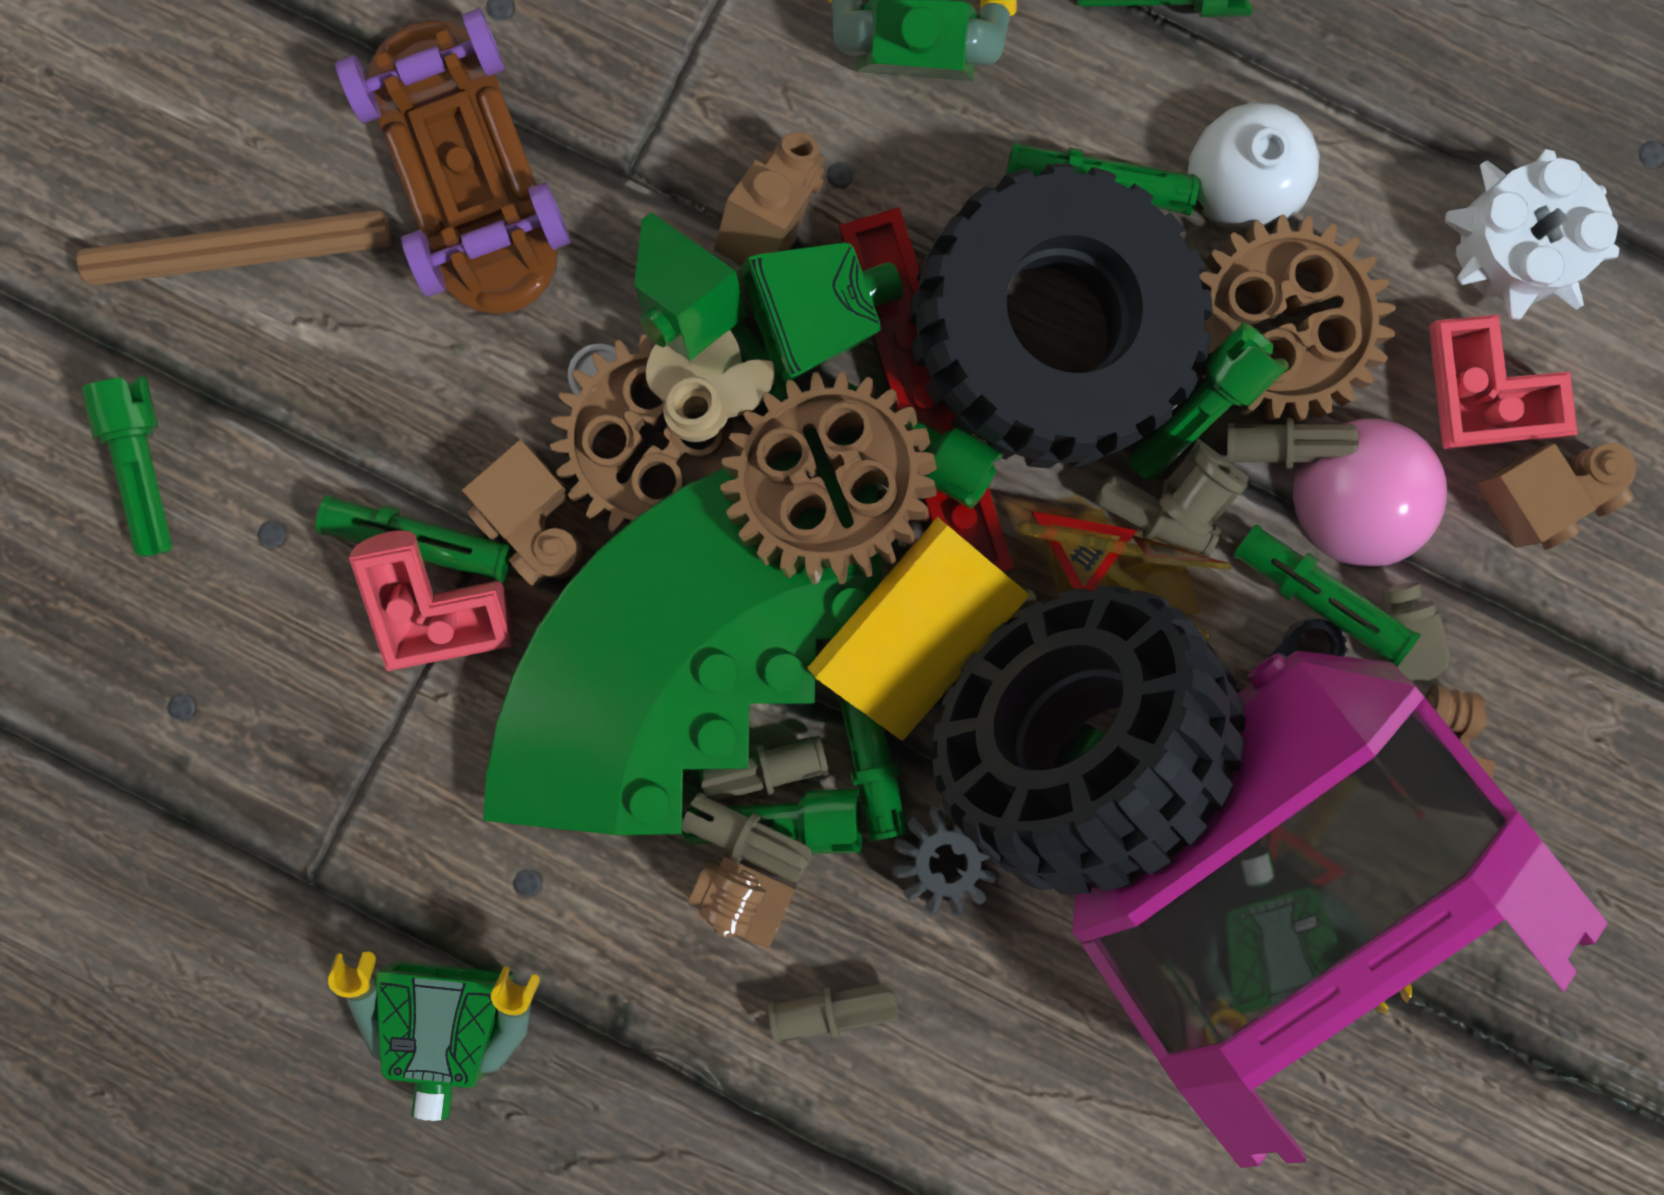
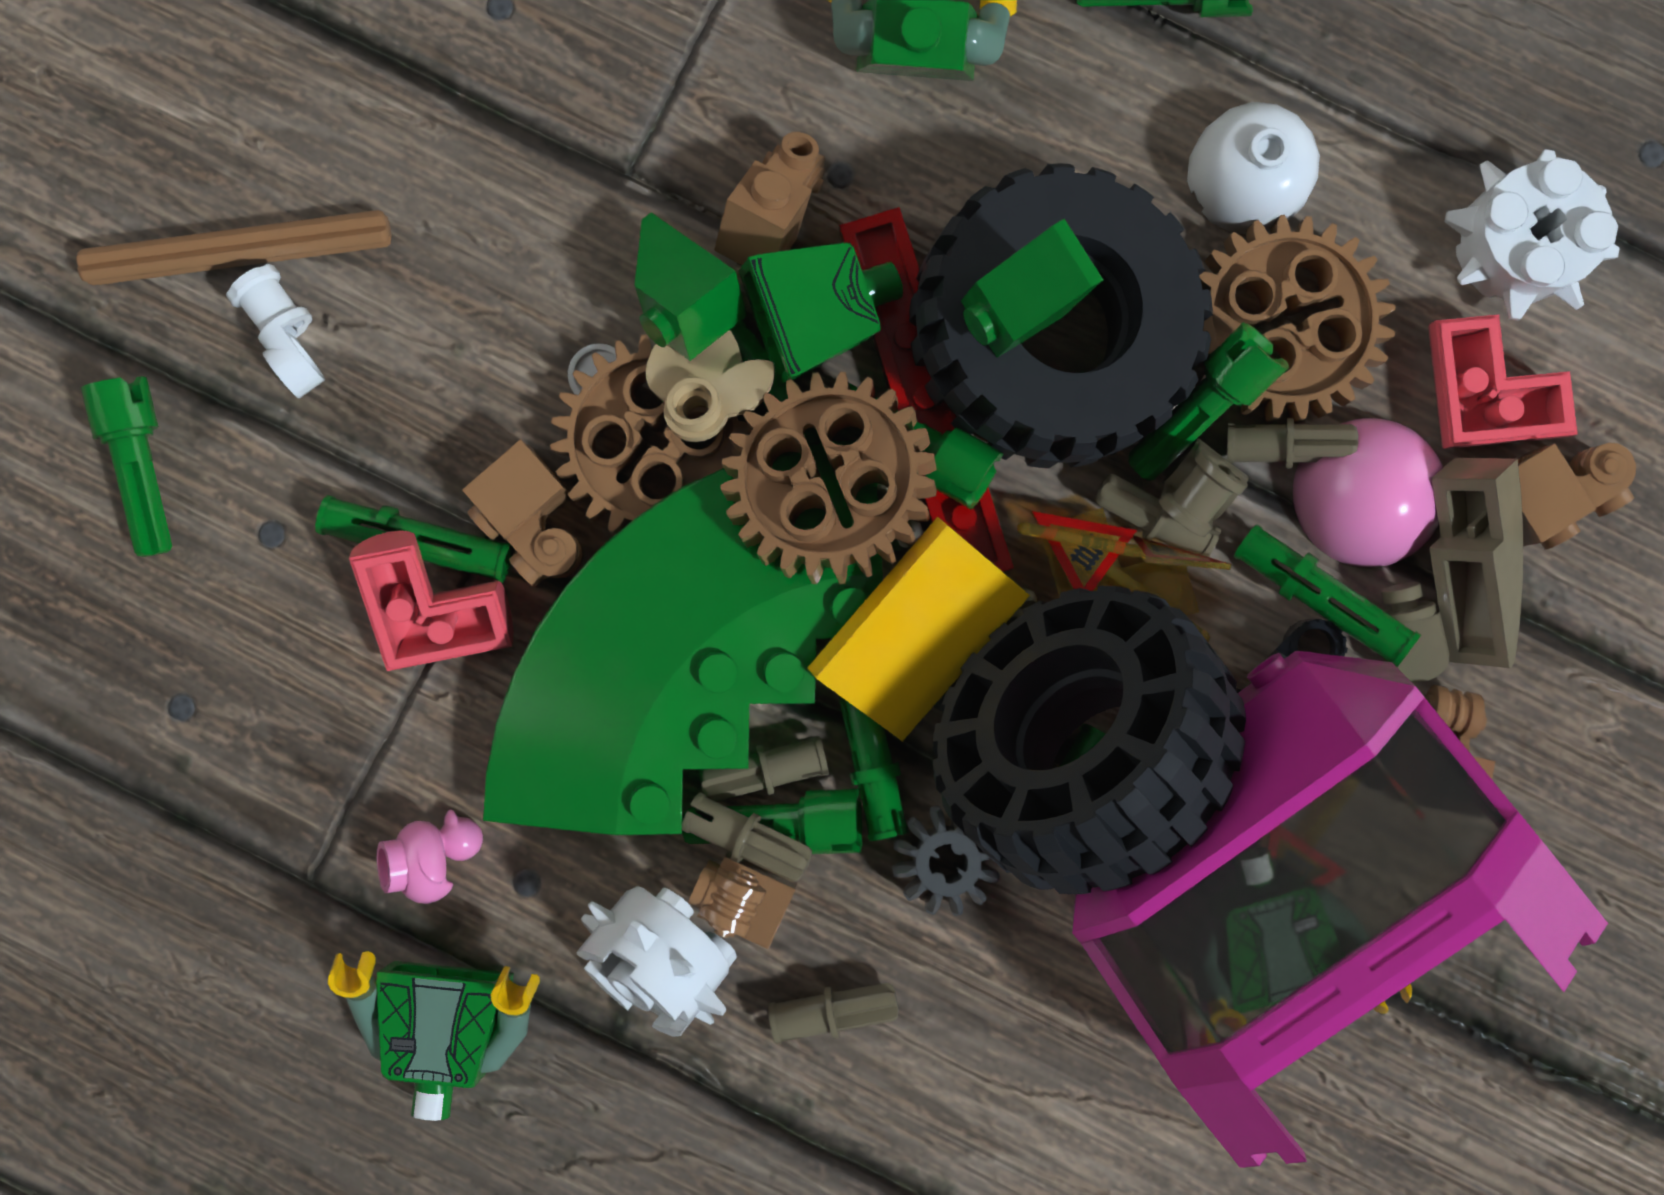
dark orange piece [335,7,571,315] -> none
green pin [1006,142,1200,216] -> none
none -> white connector [226,264,325,398]
none -> bright pink animal [377,810,483,904]
none -> white brick [576,886,737,1037]
none -> green slope [961,219,1103,358]
none -> dark tan slope [1430,458,1523,668]

